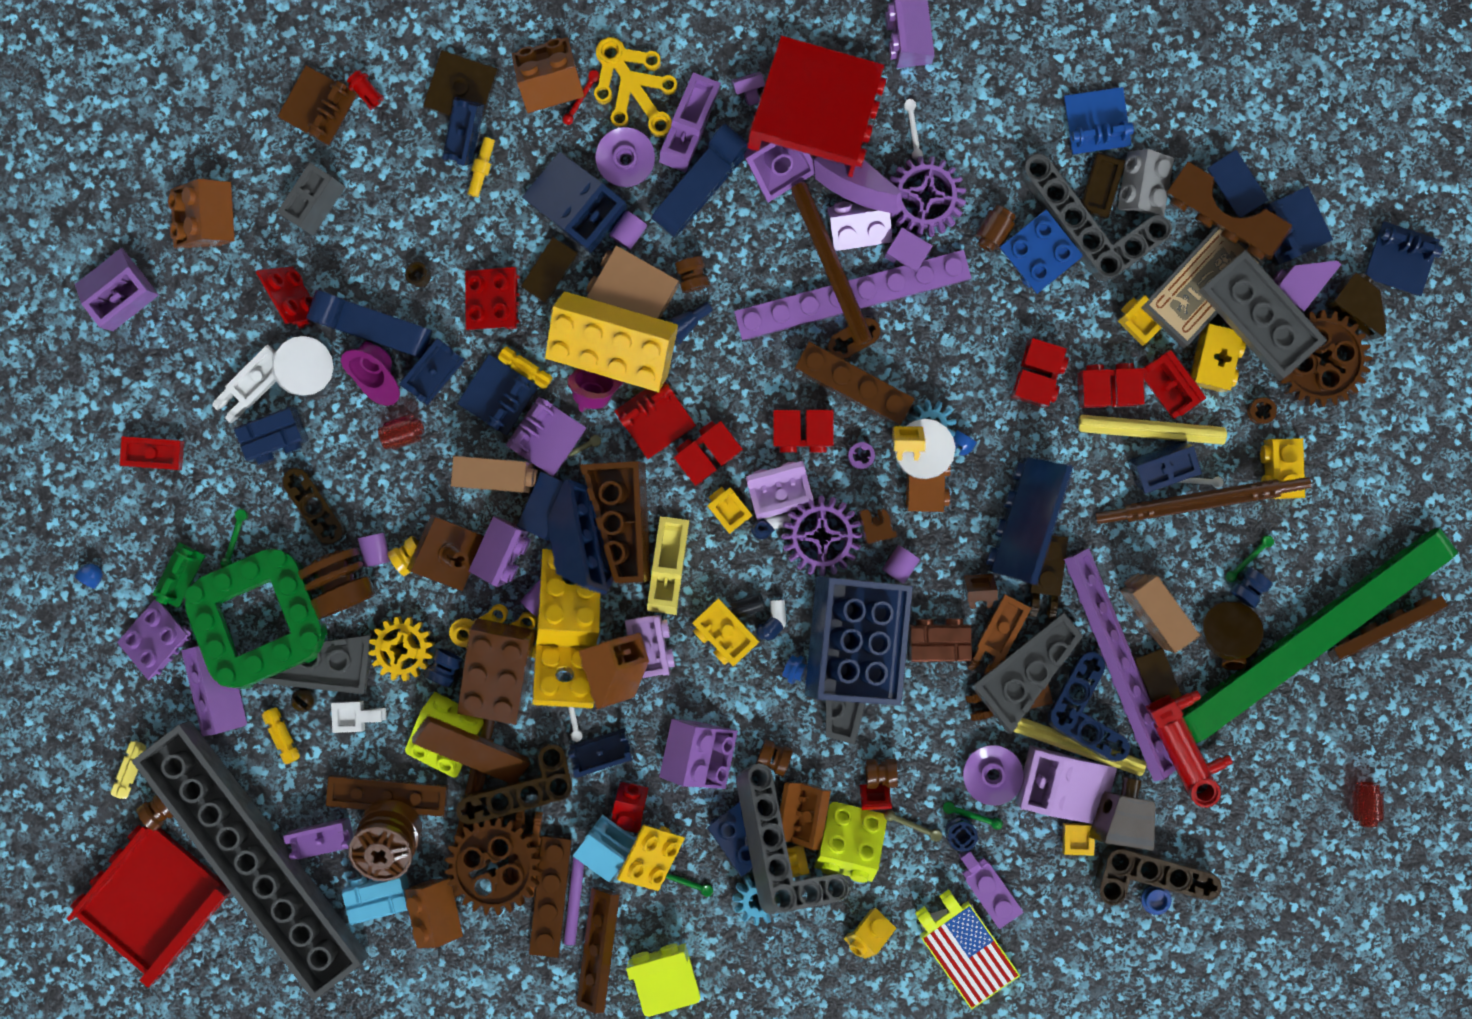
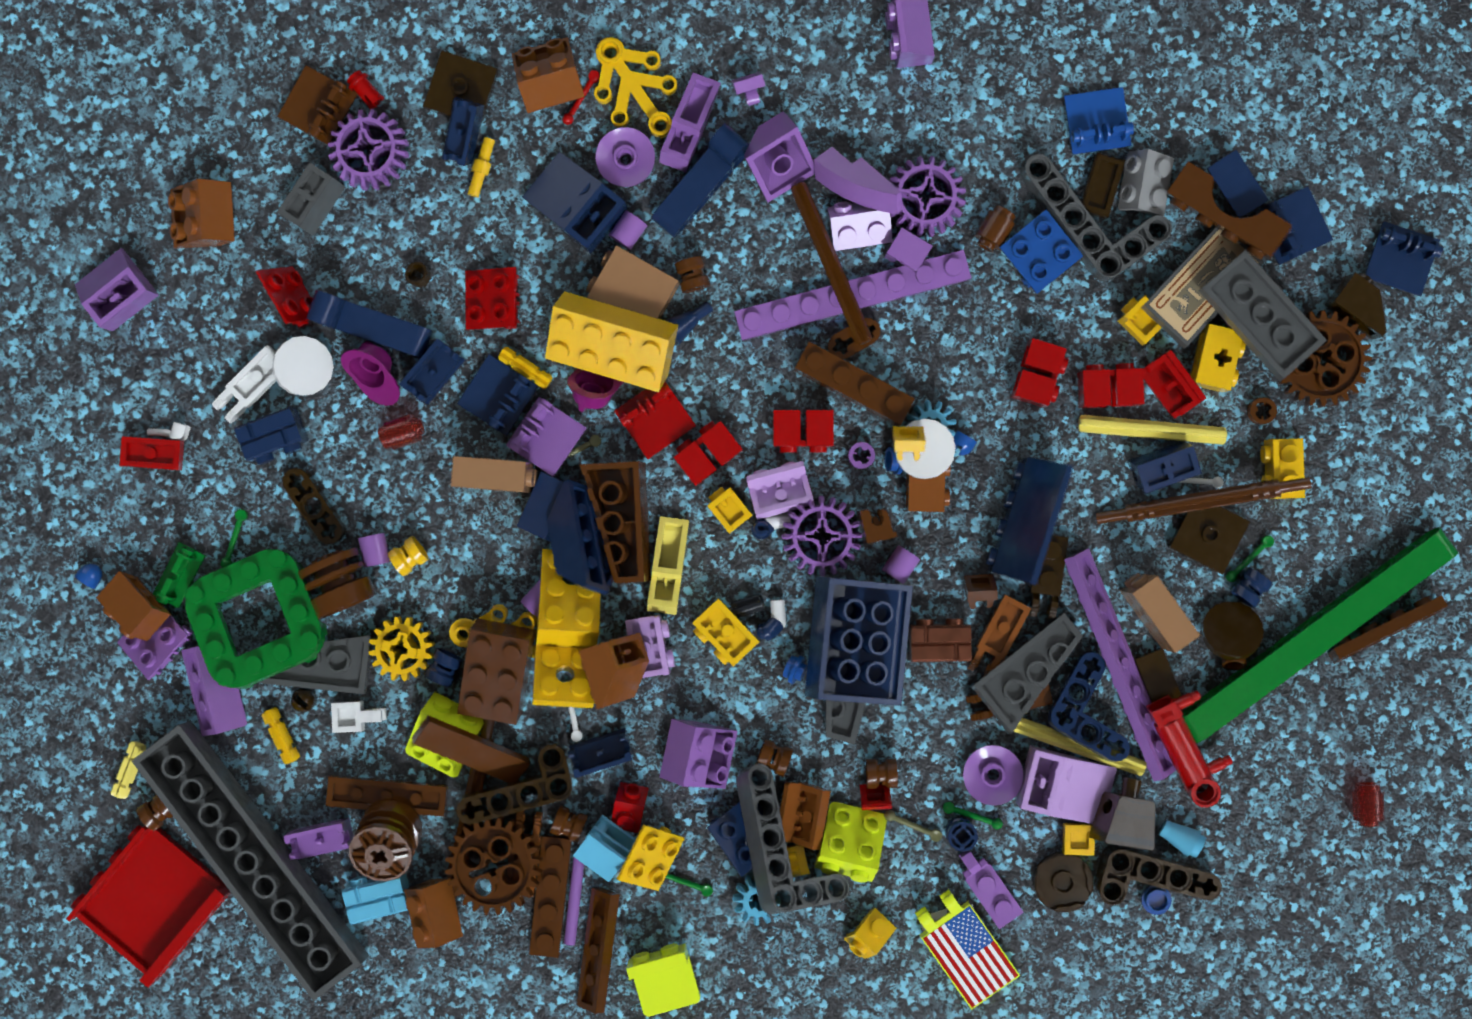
reddish brown tile [407,514,484,591] -> none
medium lavender slope [469,516,531,587] -> none
dark brown tile [521,237,579,304] -> none
red panel [747,35,887,178] -> none
white hinge [904,99,923,161] -> none
medium lavender slope [1272,261,1341,312] -> none
none -> dark orange brick [96,571,171,641]
none -> white hand [147,422,191,441]
none -> medium lavender gear [328,109,409,191]
none -> reddish brown wheel [550,805,588,843]
none -> blue plate [884,447,903,475]
none -> dark brown tile [1033,852,1093,912]
none -> medium azure cone [1158,819,1206,858]
none -> dark brown plate [1168,507,1250,575]

